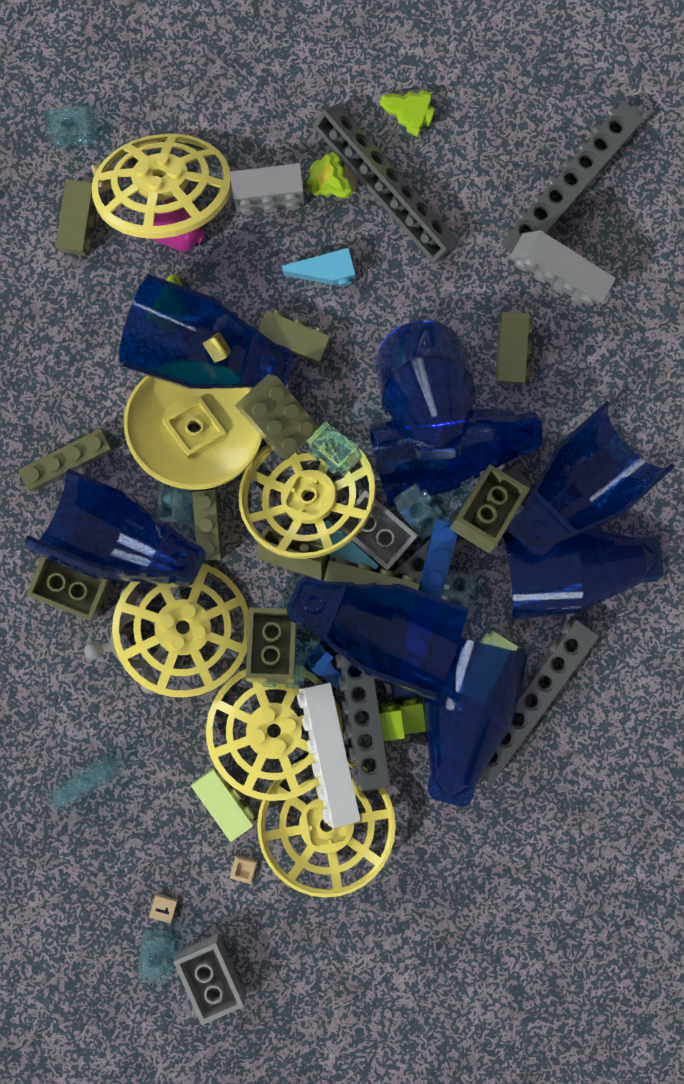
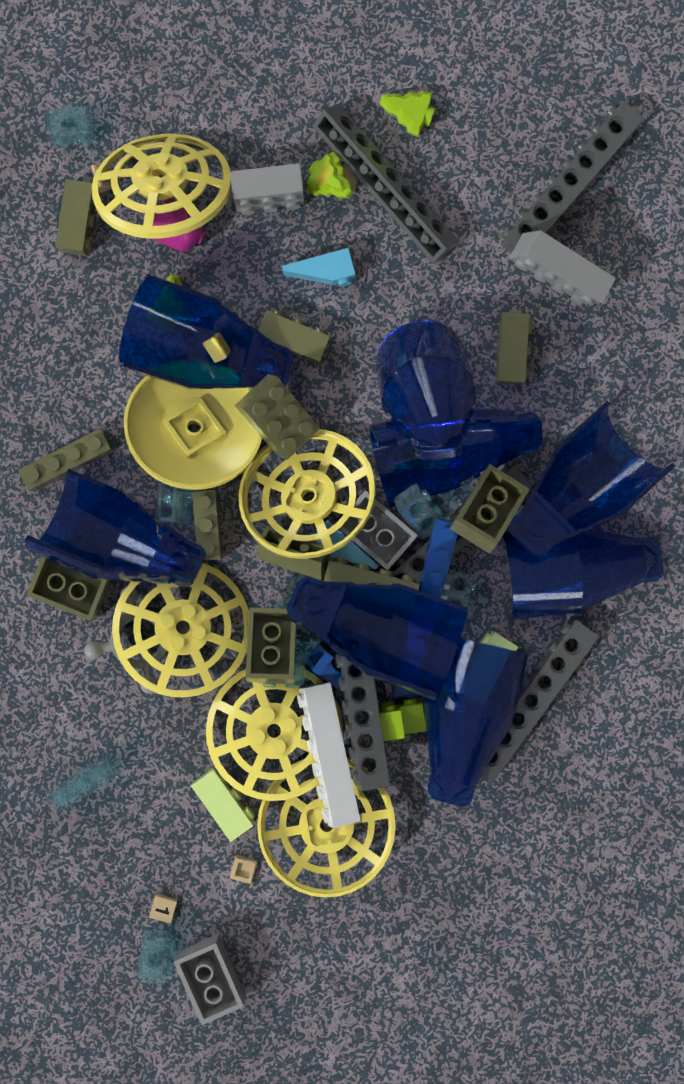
clear light blue brick [306,421,362,477] -> none

